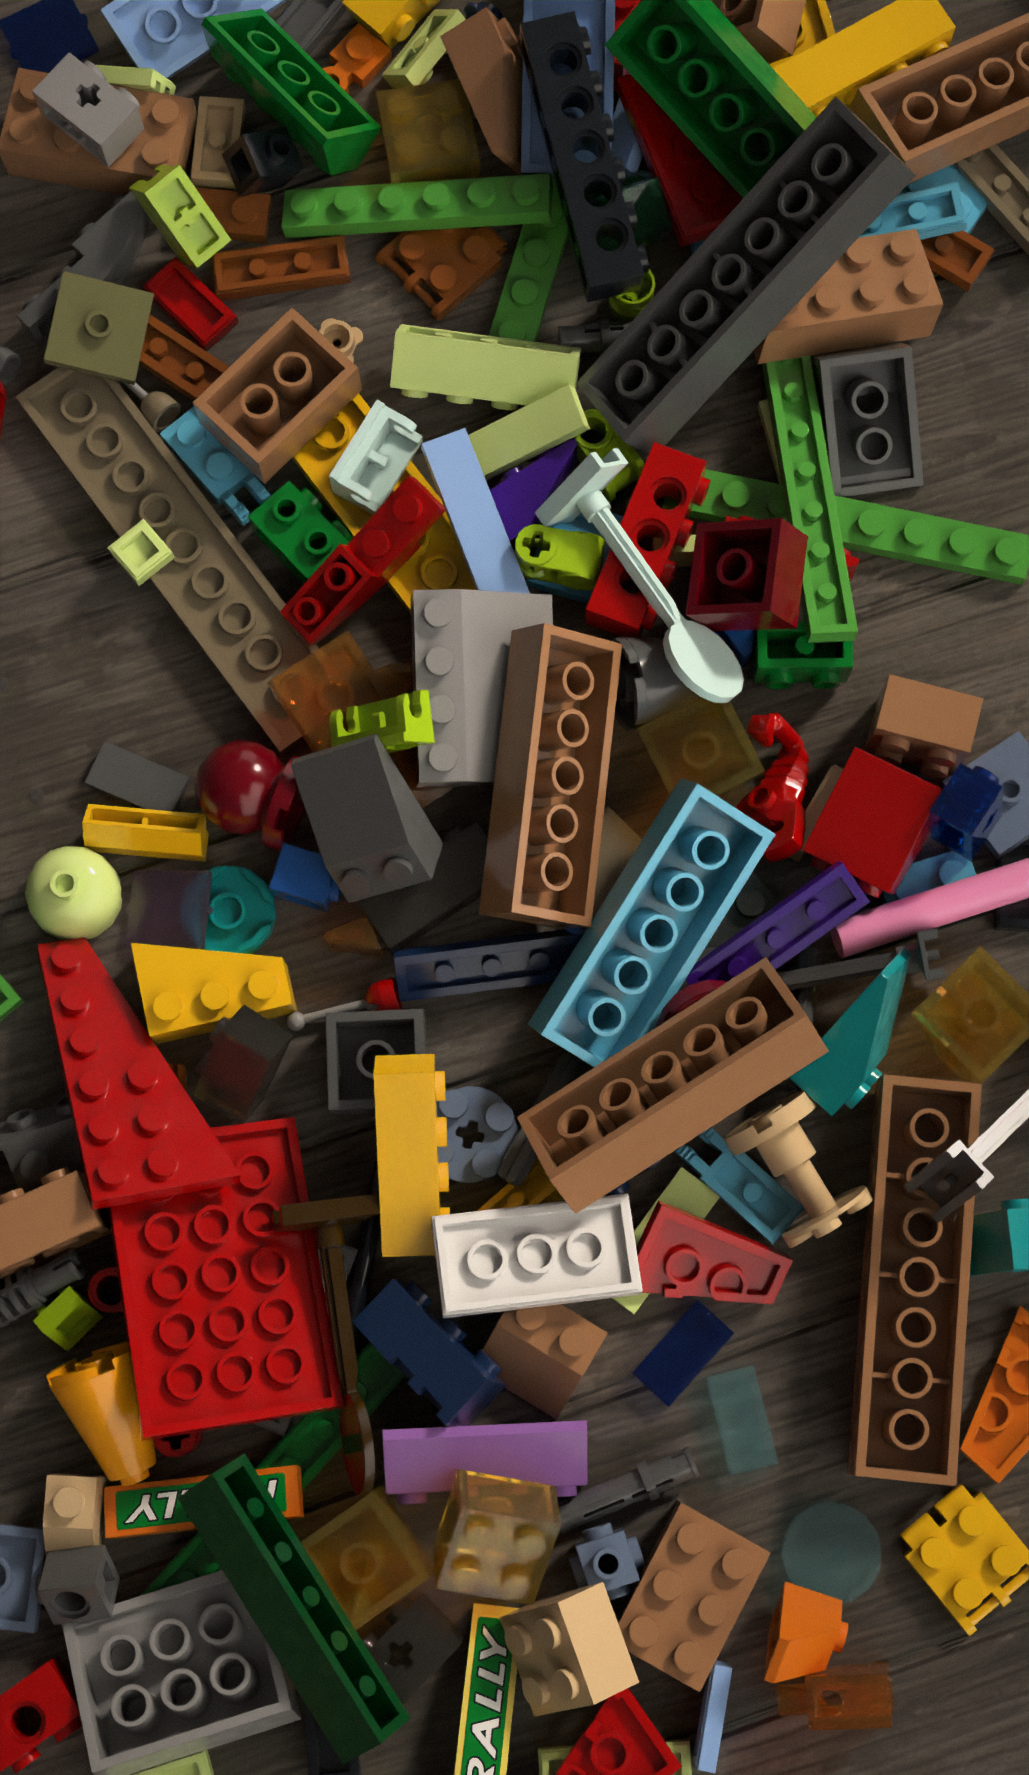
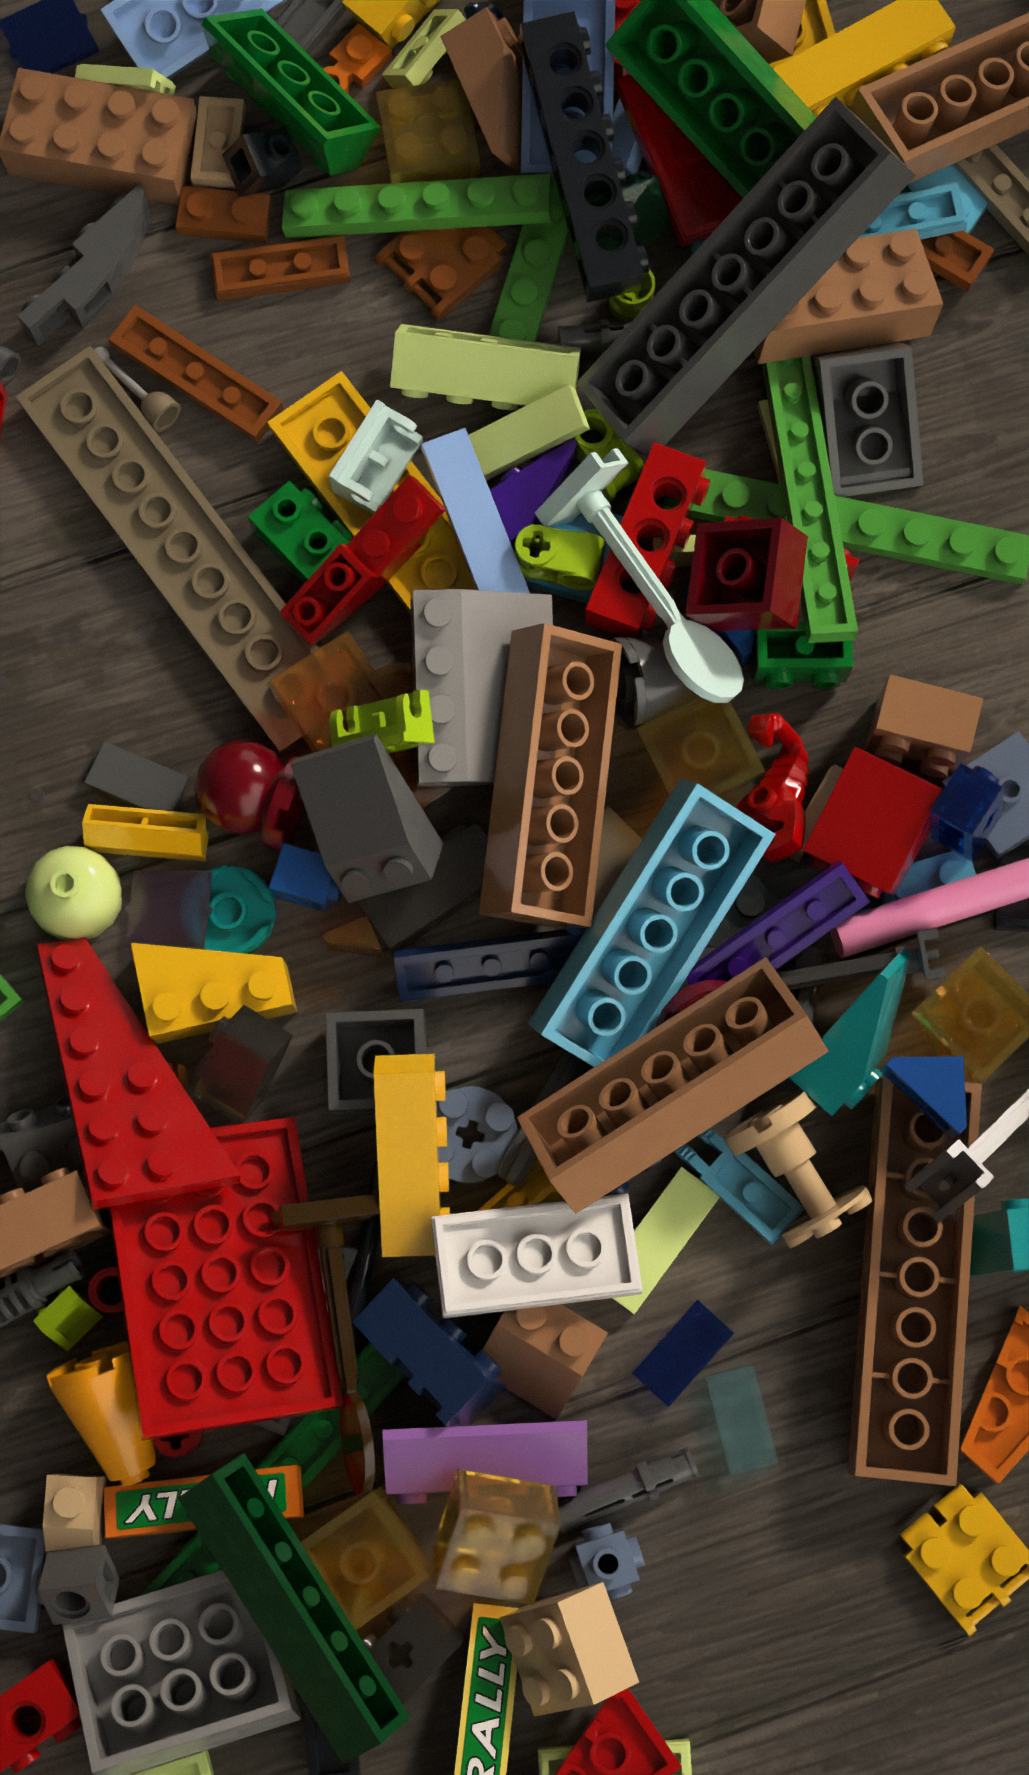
light grey brick [32,53,145,168] -> none
olive plate [44,271,154,385] -> none
yellowish green tile [107,519,175,586] -> none
lime hinge [129,164,231,268] -> none
red tile [143,257,239,351] -> none
medium azure hinge [160,407,271,526] -> none
medium nougat brick [192,308,362,484] -> none
hinge [287,977,402,1031] -> none
tan plate [319,318,363,363] -> none
medium nougat brick [616,1500,771,1692] -> none
red wing [636,1200,793,1305] -> none
light blue tile [692,1660,732,1773] -> none
orange slope [764,1581,848,1684] -> none
clear orange torso [777,1662,895,1730] -> none
clear light blue tile [781,1501,881,1603] -> none
none -> blue slope [879,1056,967,1139]

